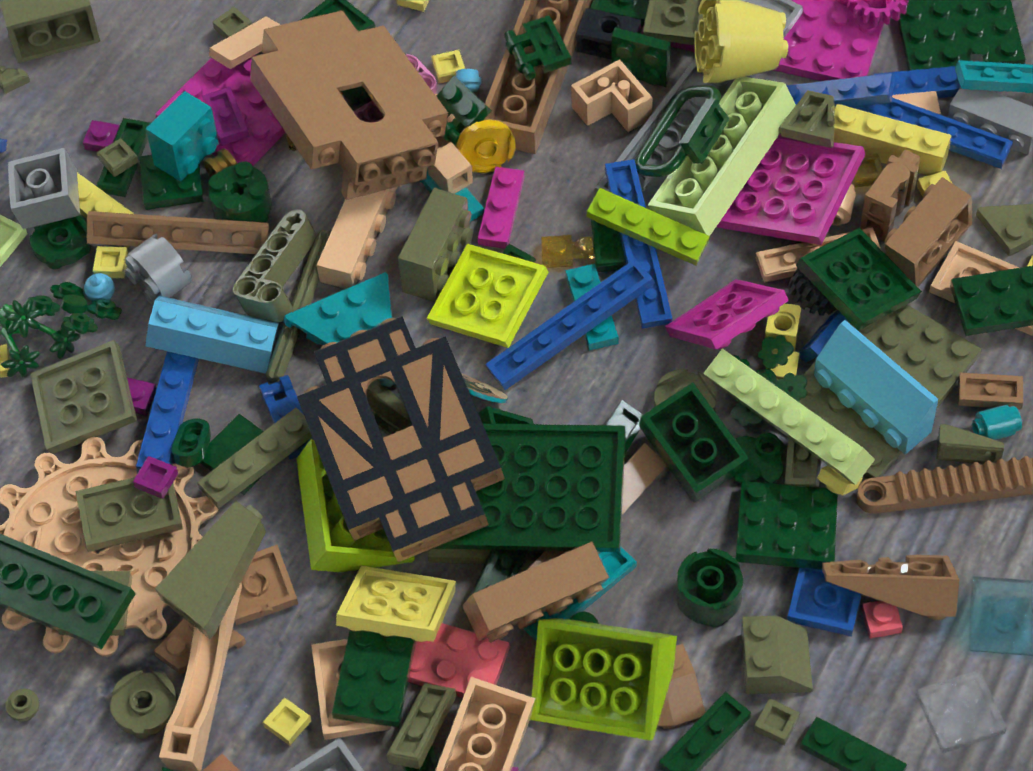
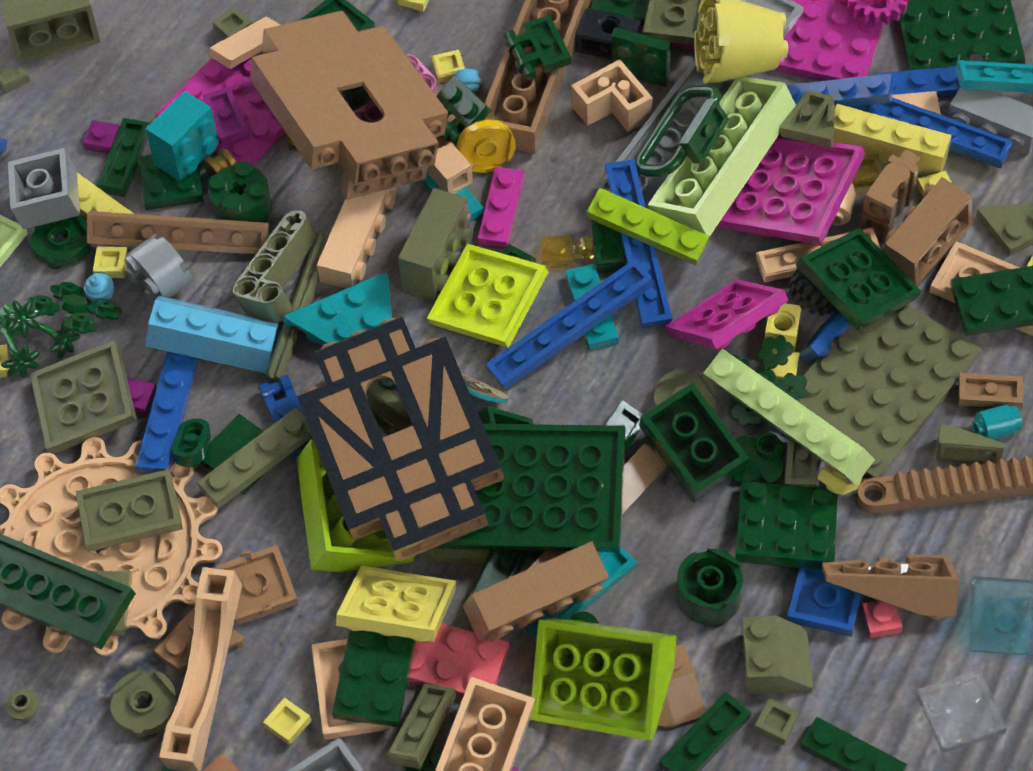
olive tile [97,138,139,177] -> none
magenta plate [133,456,178,499] -> none
olive slope [155,501,266,639] -> none
medium azure slope [814,320,938,454] -> none

